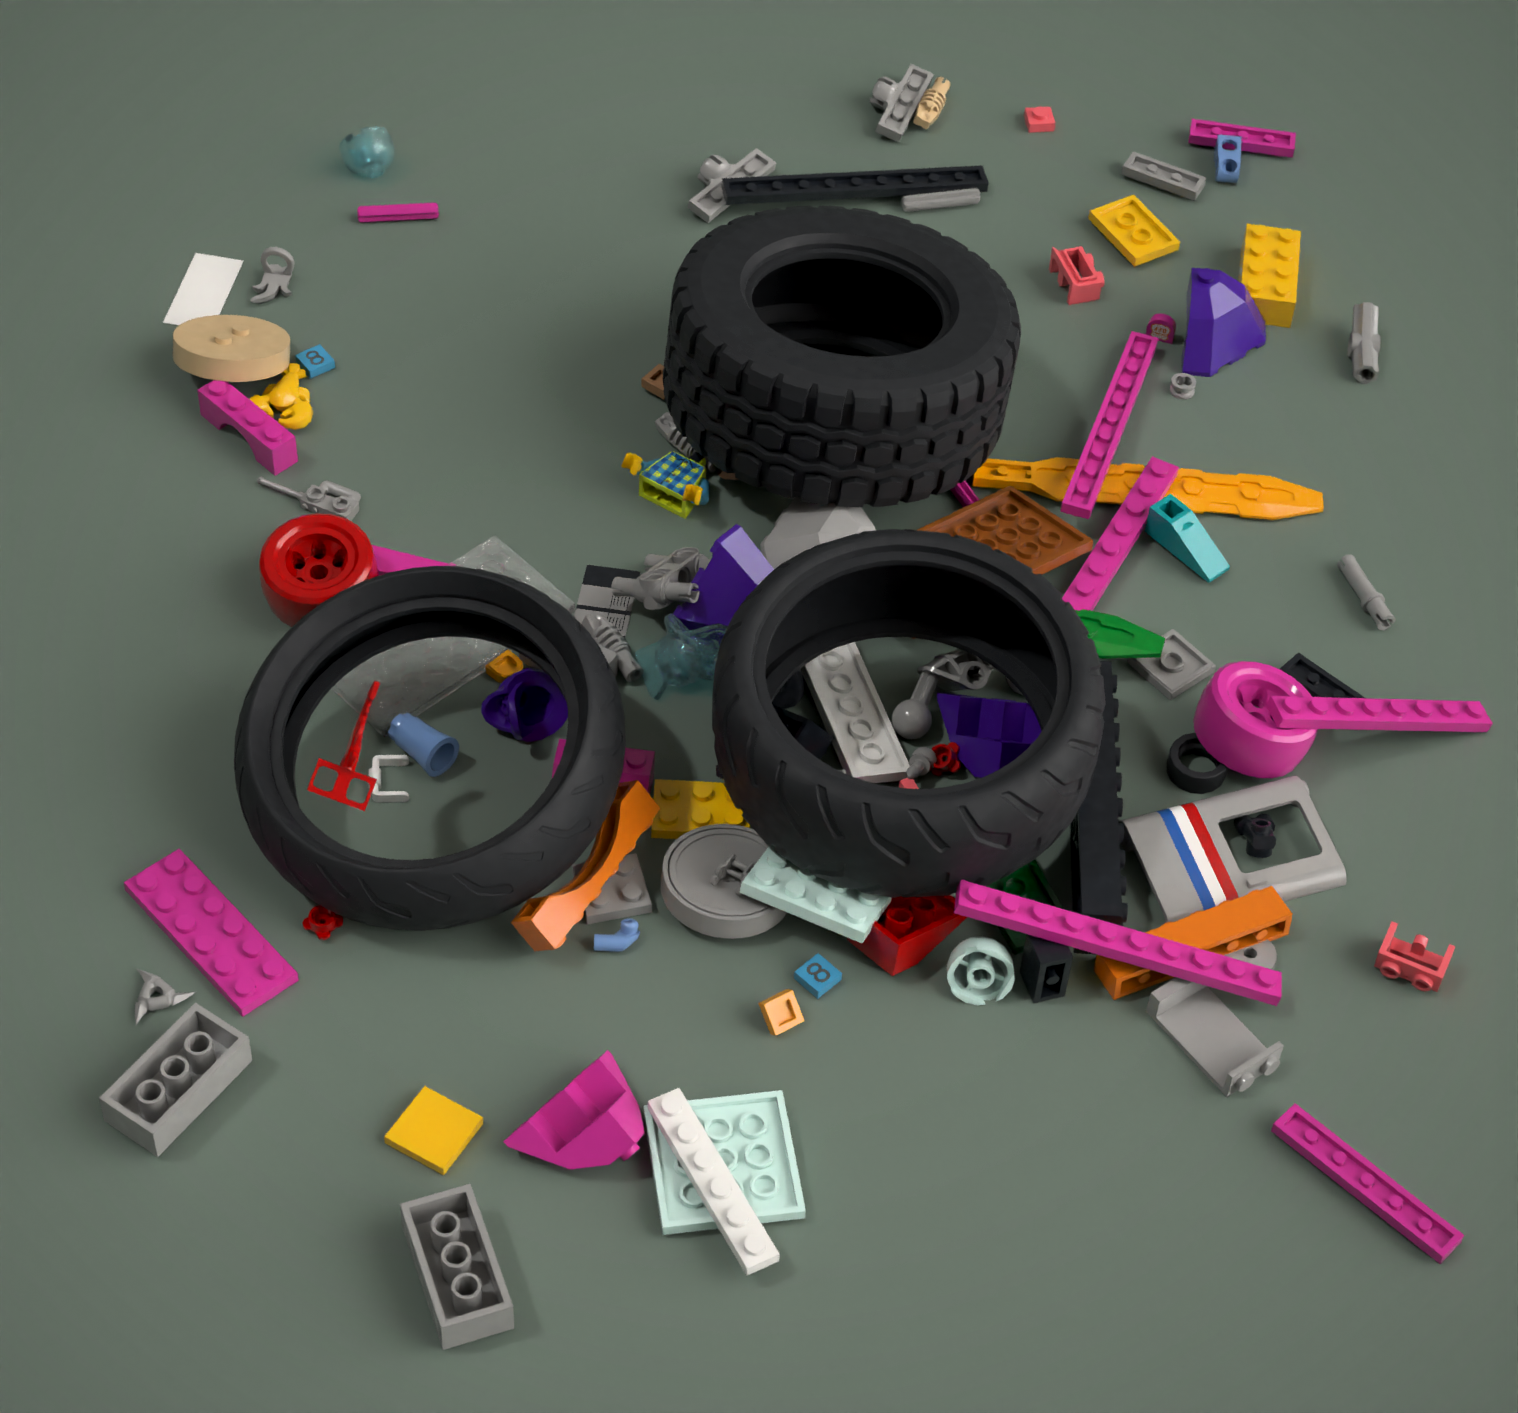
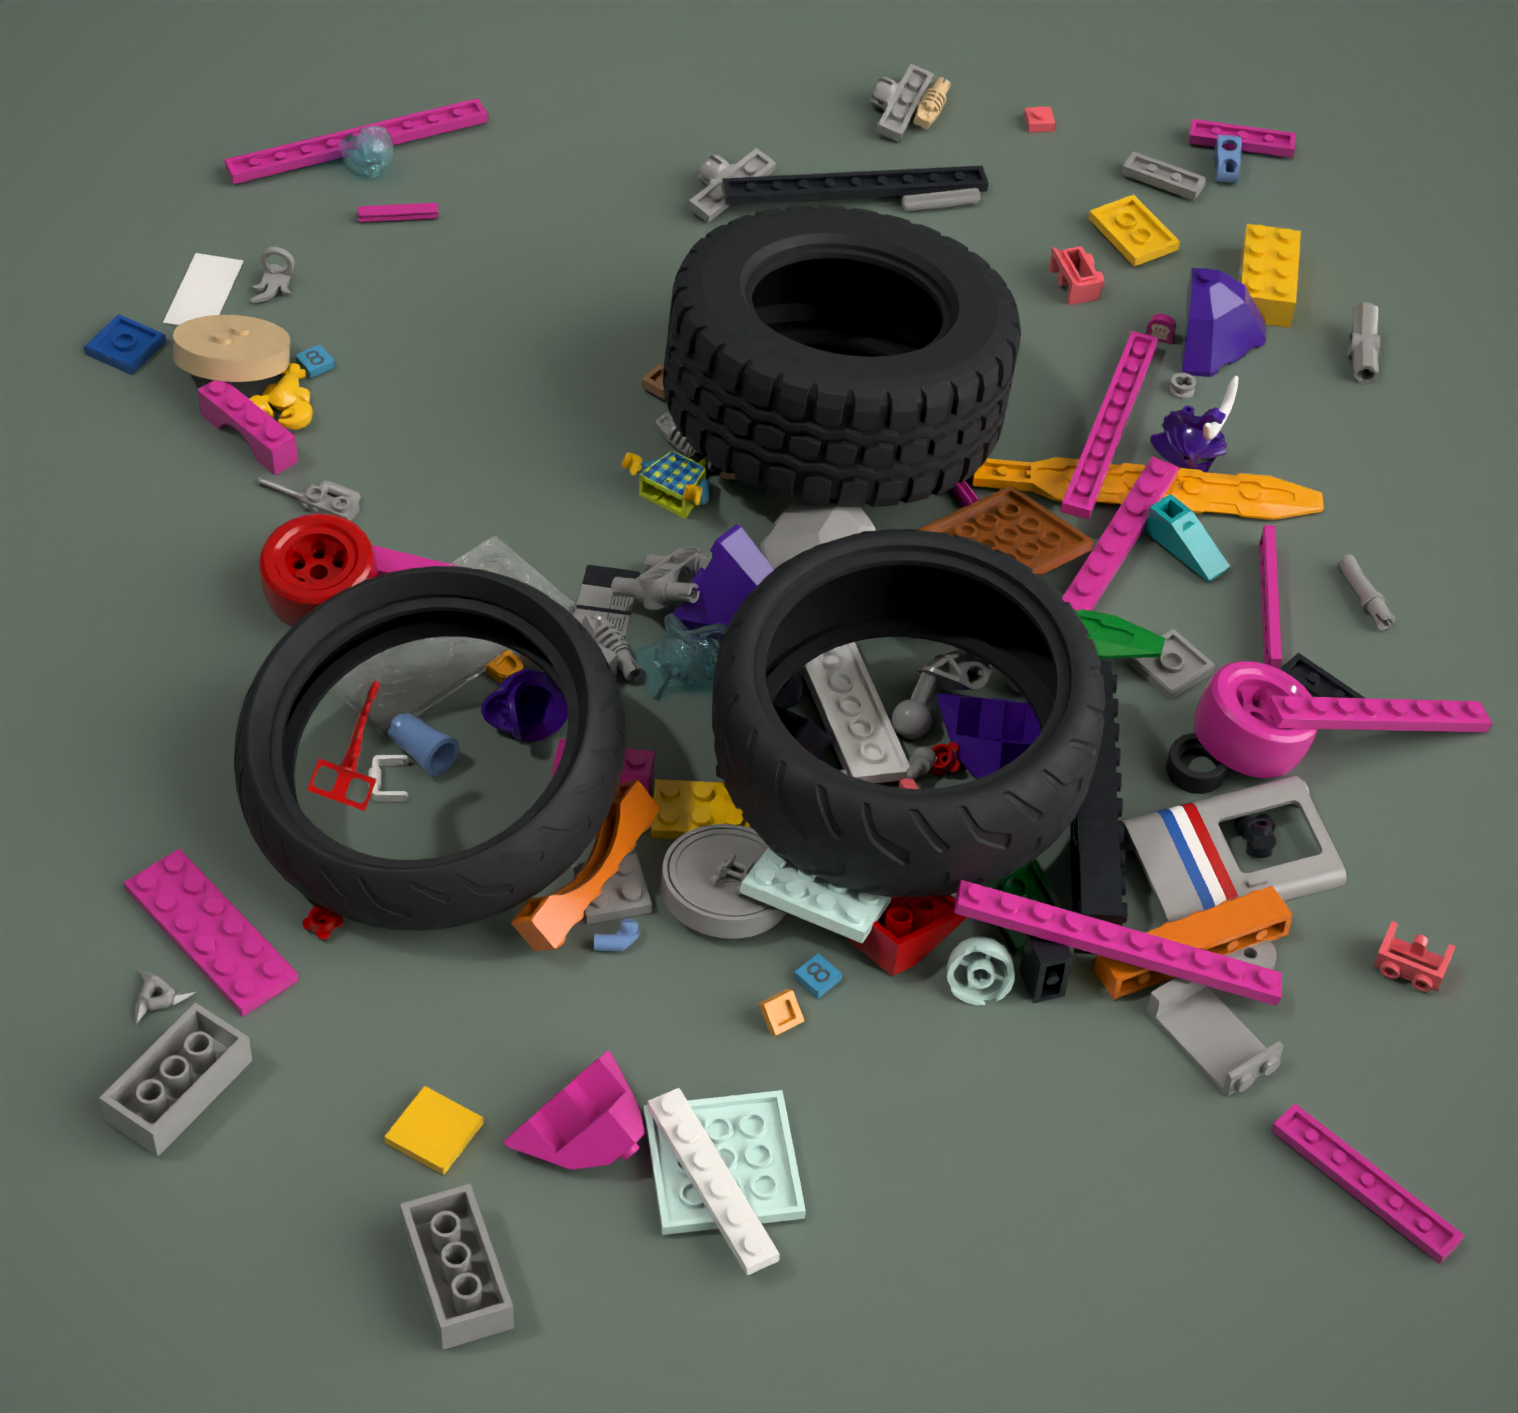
none -> blue tile [84,314,166,375]
none -> dark pink plate [224,98,488,184]
none -> dark purple helmet [1150,376,1238,472]
none -> dark pink tile [1259,525,1282,669]

